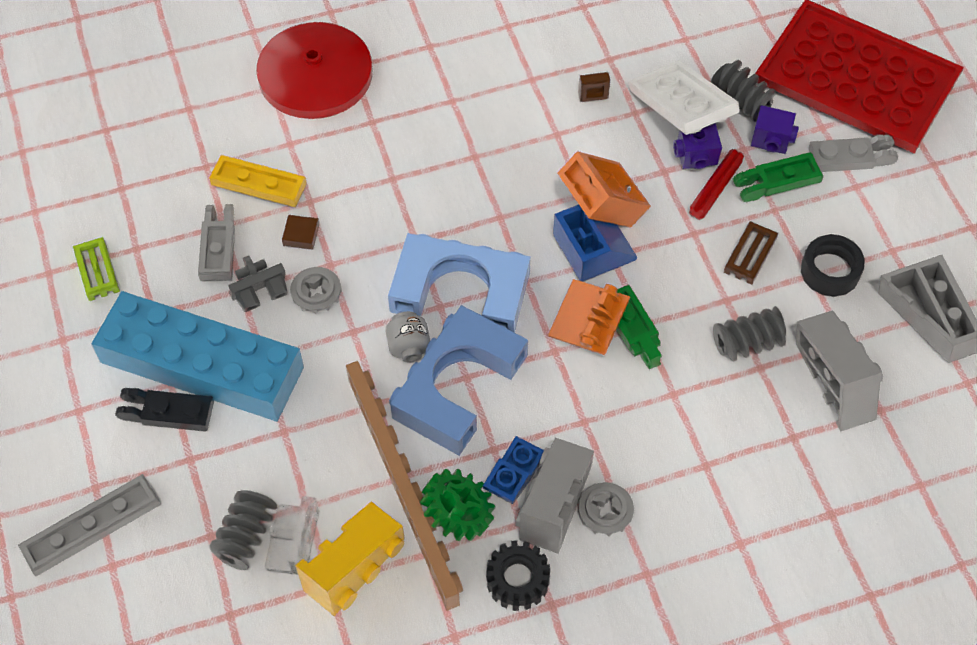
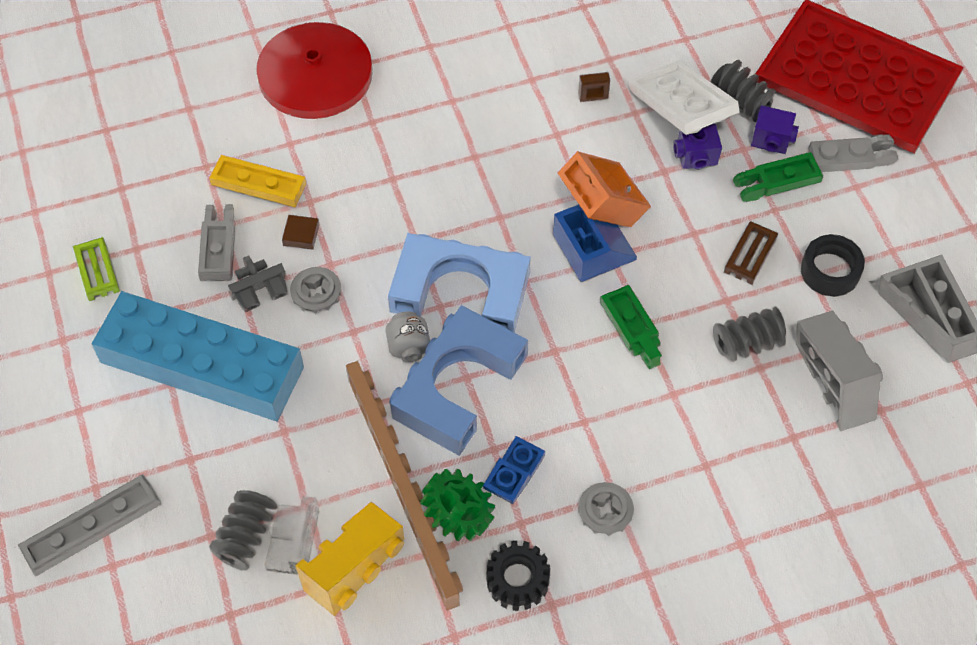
black hinge [115,387,214,432] -> none
light grey wedge [516,437,594,554] -> none
orange hinge [548,279,630,355] -> none
red axle [689,149,744,220] -> none

